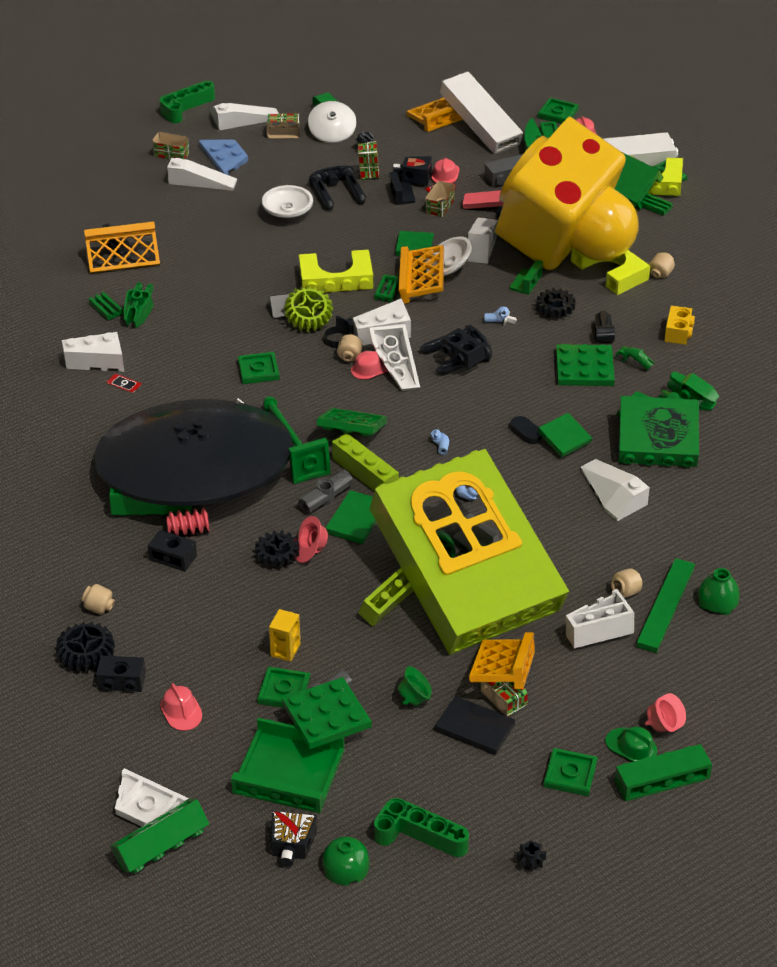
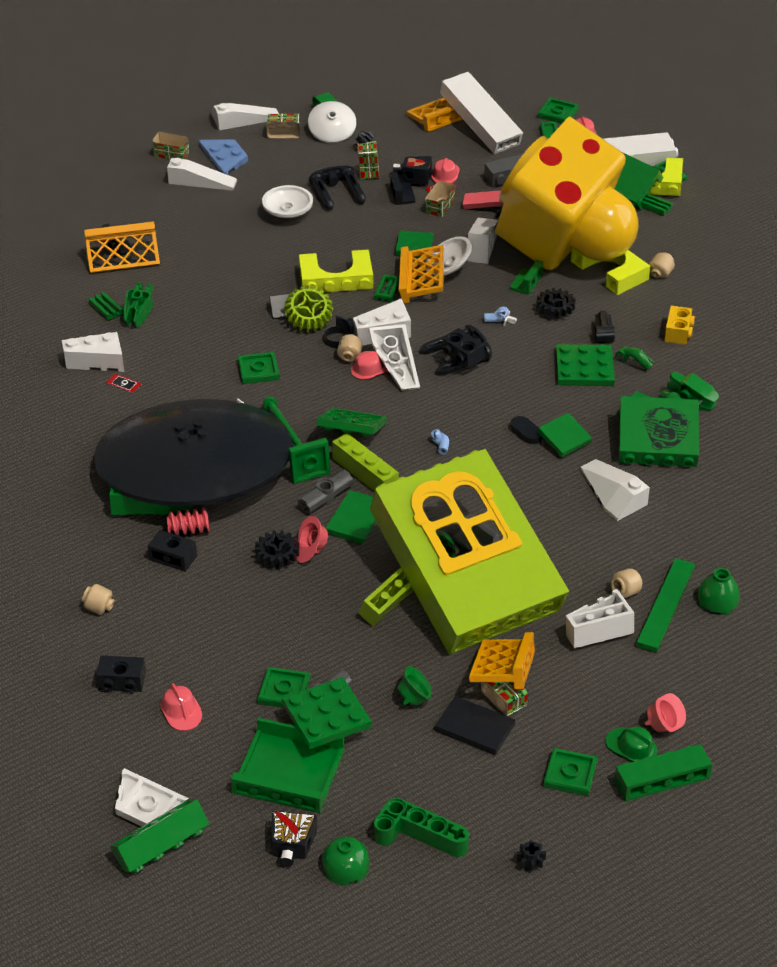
black gear [56,621,115,673] -> none
green beam [159,81,215,123] -> none
yellow brick [269,609,301,662] -> none
light blue arm [455,485,478,501] -> none
green slope [524,118,542,153] -> none

